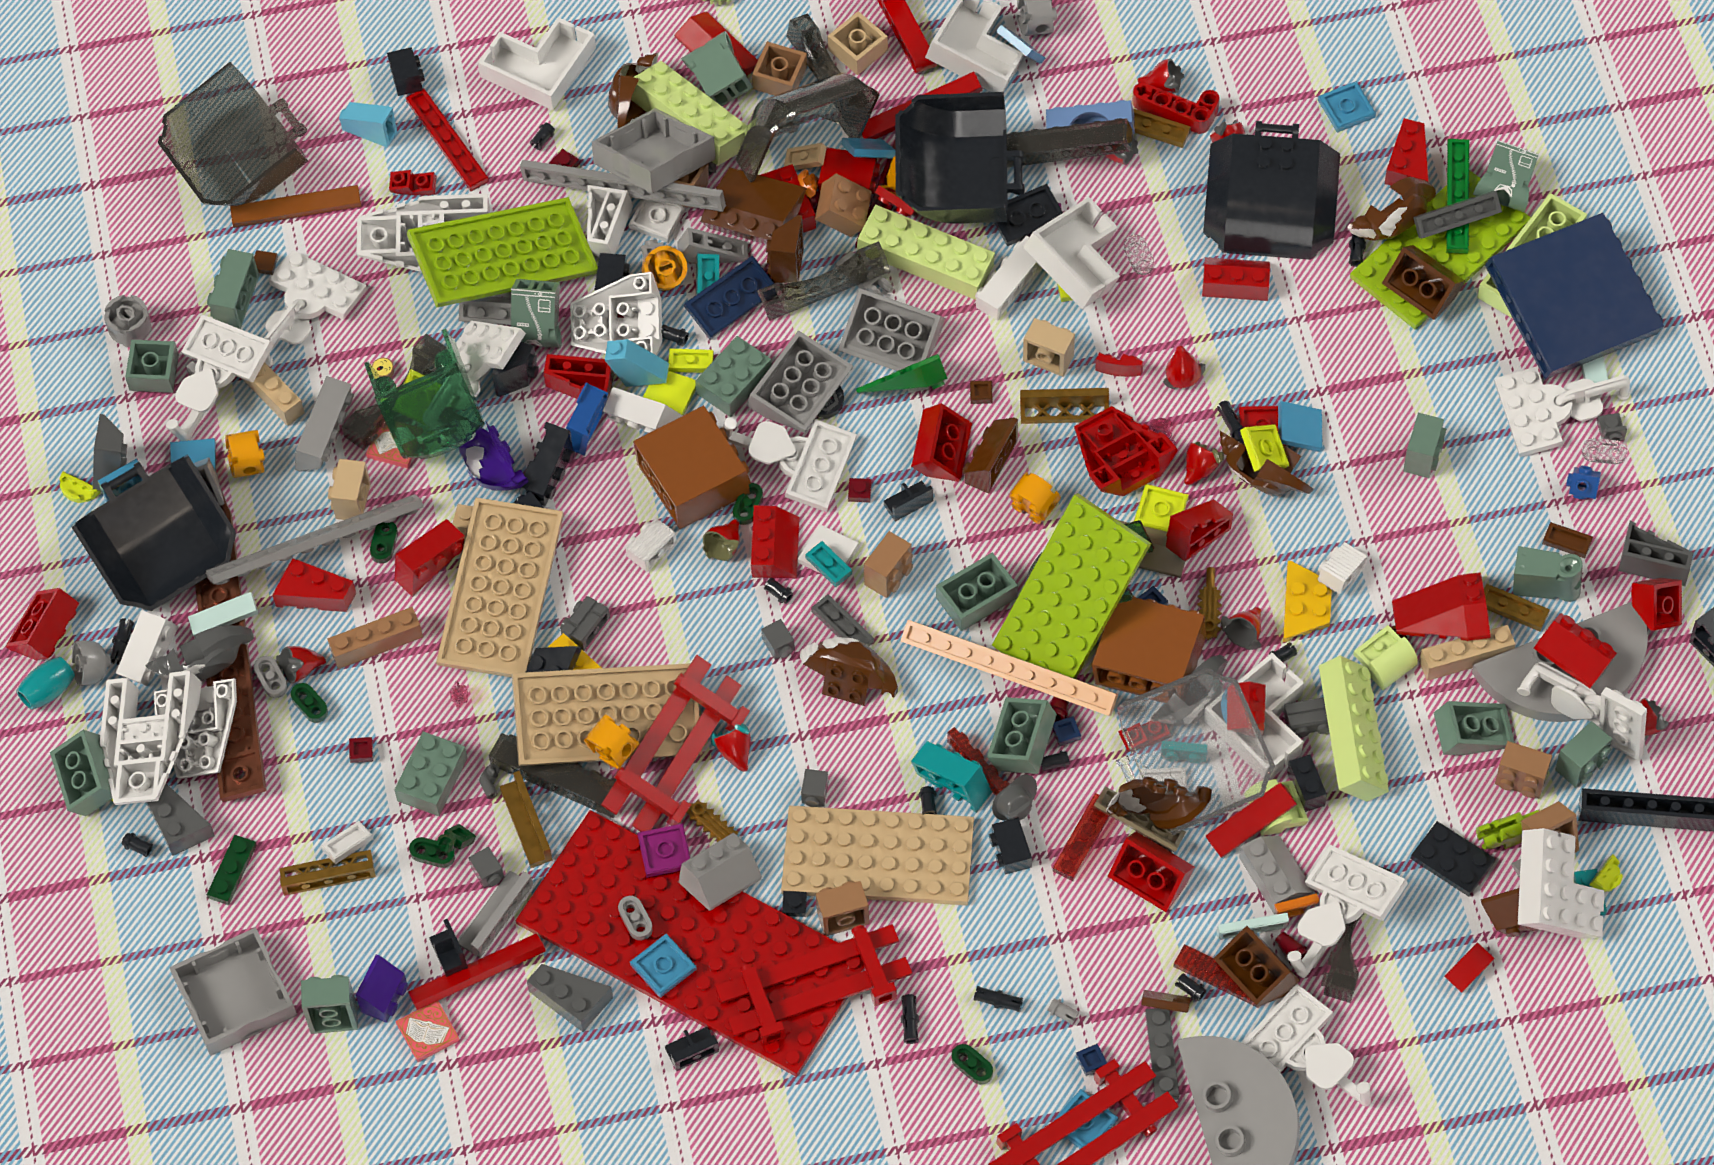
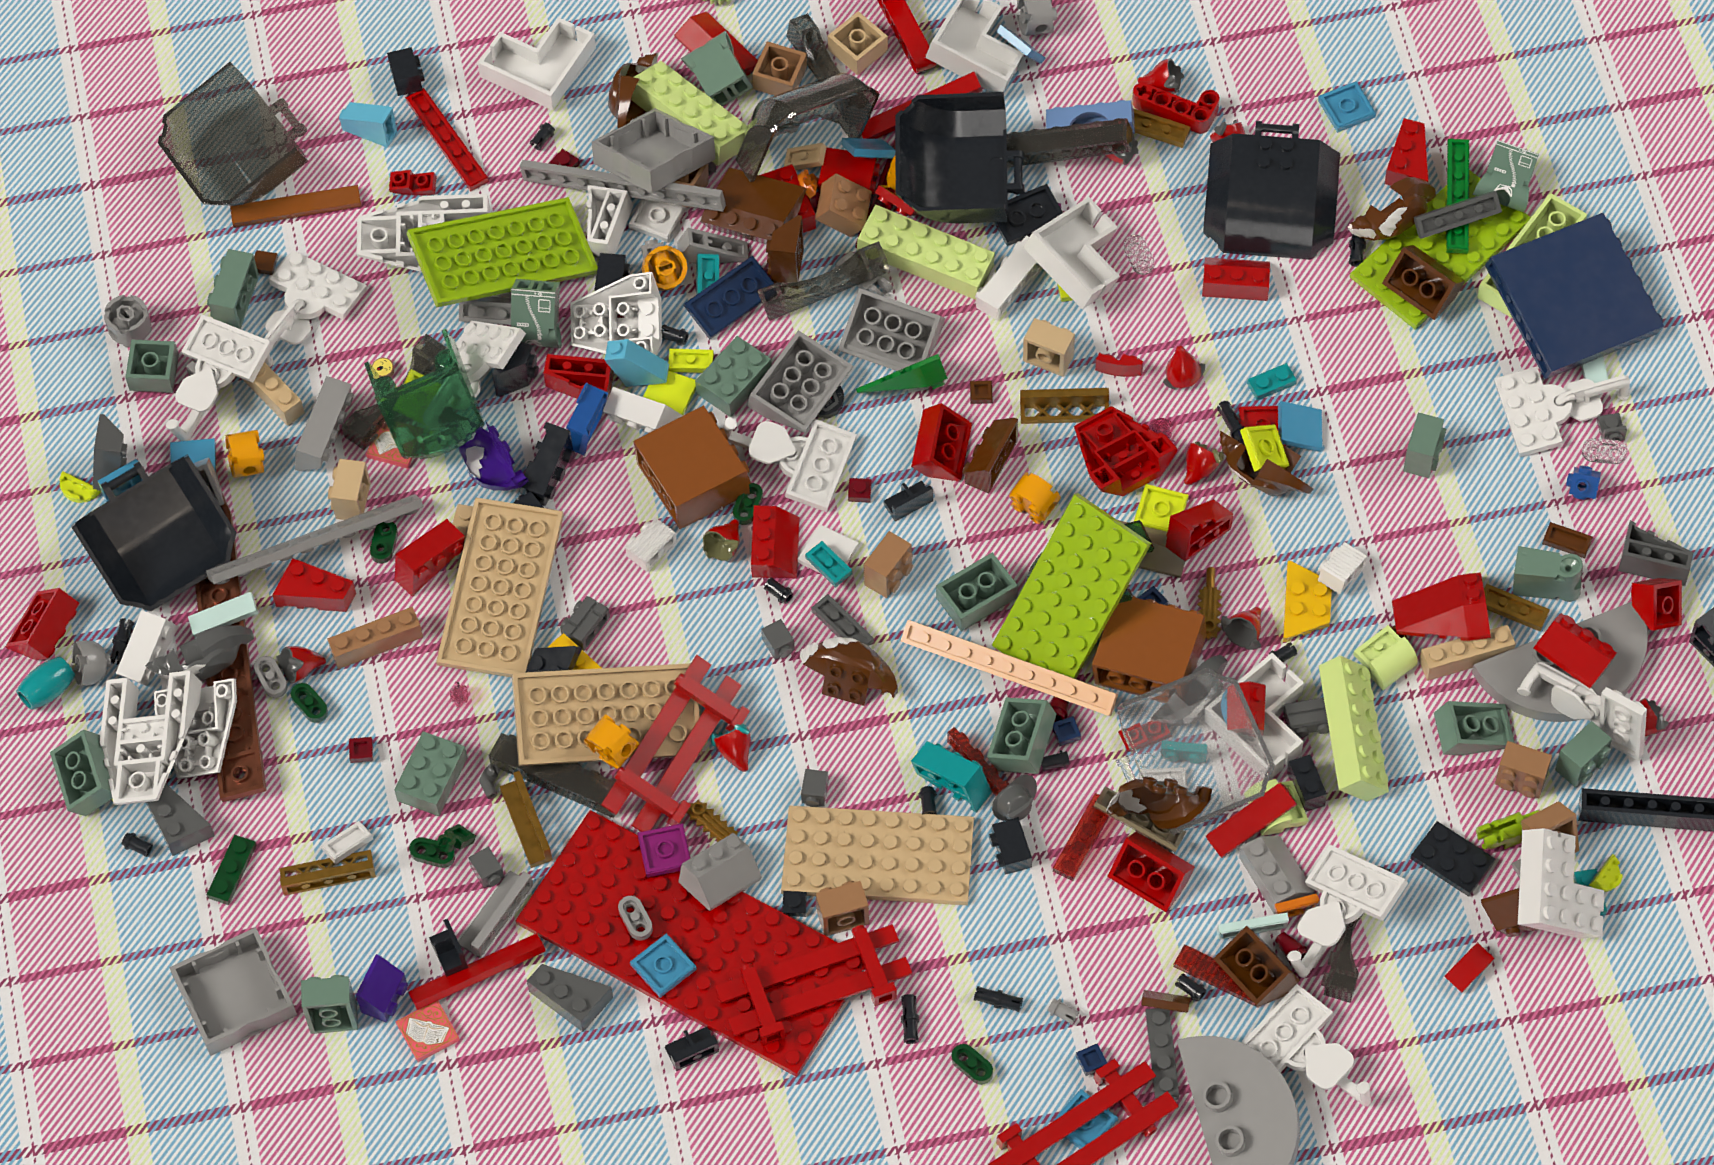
none -> teal plate [1247,363,1297,401]

